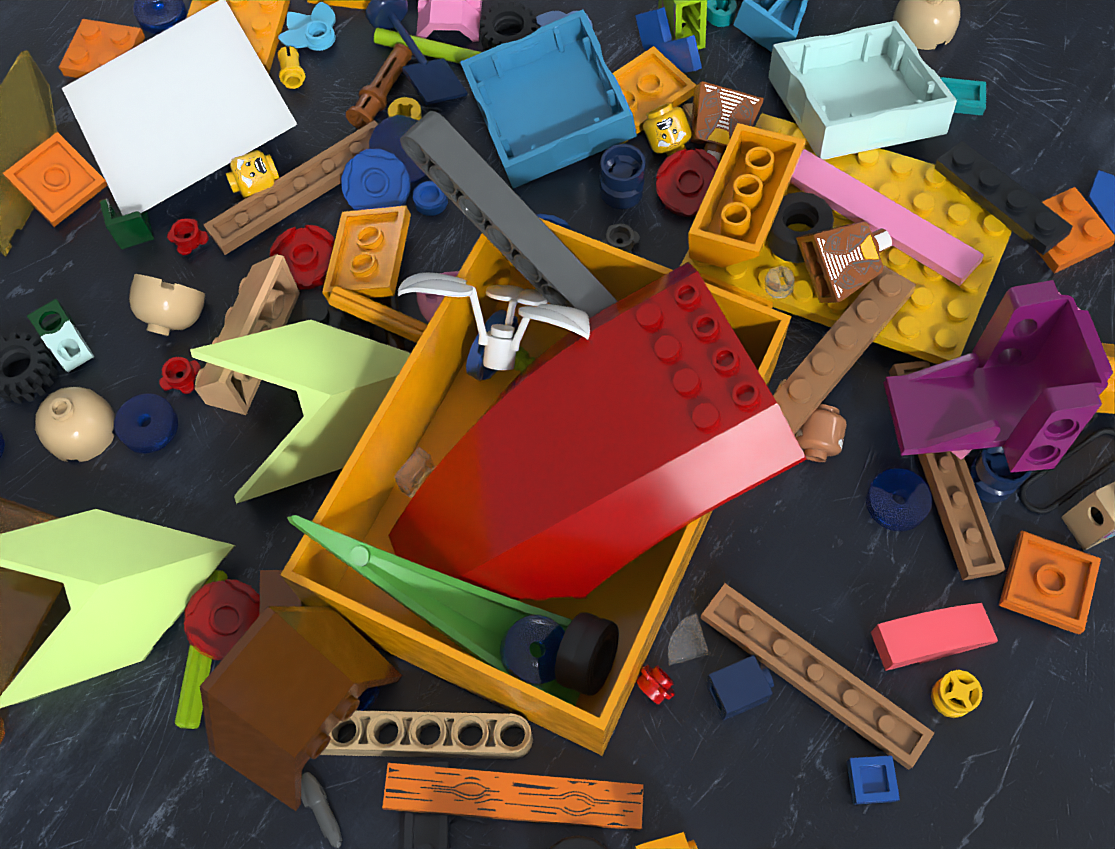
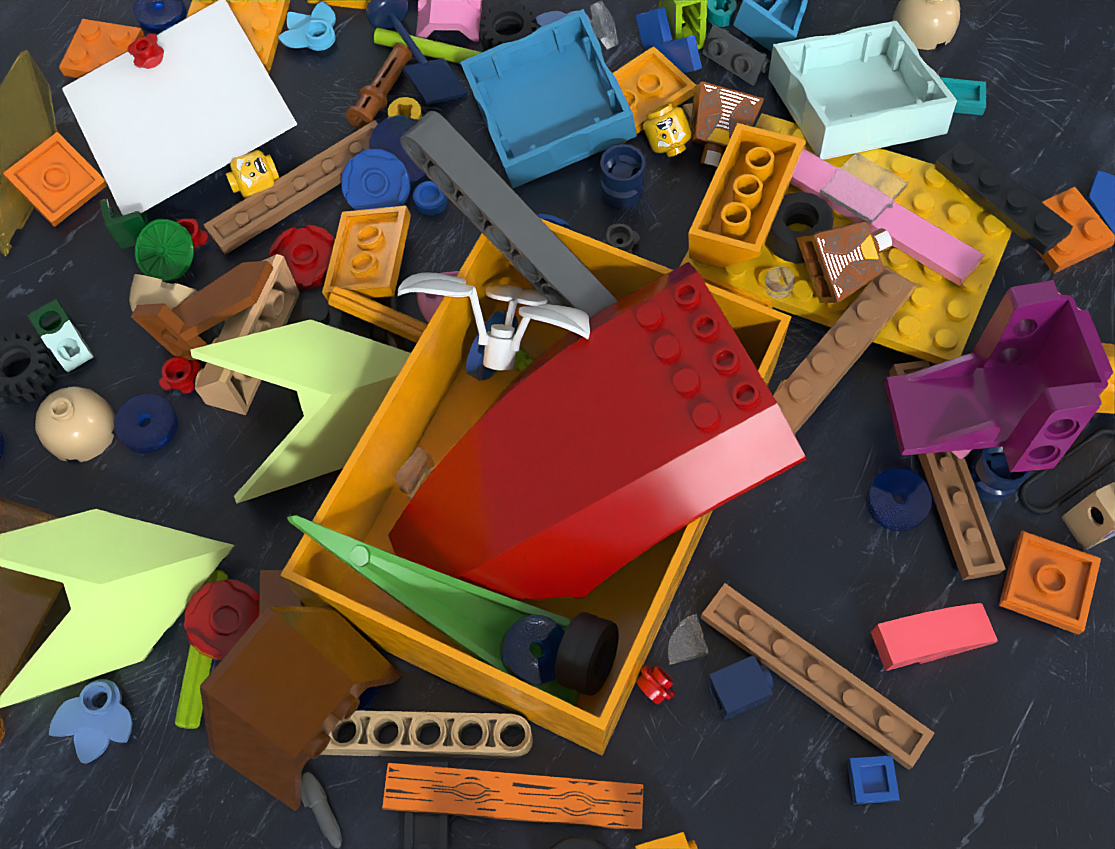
yellow pin [278,46,305,89] -> none
red tile [656,149,719,217] -> none
nougat head [795,404,847,462] -> none
yellow wheel [931,670,982,718] -> none
none -> medium blue plate [49,679,133,763]
none -> red plate [127,34,164,69]
none -> dark orange piece [131,261,273,360]
none -> green wheel [135,219,194,282]
none -> clear plate [589,0,618,49]
none -> dark grey hinge [702,24,771,86]
none -> clear piece [820,152,908,224]

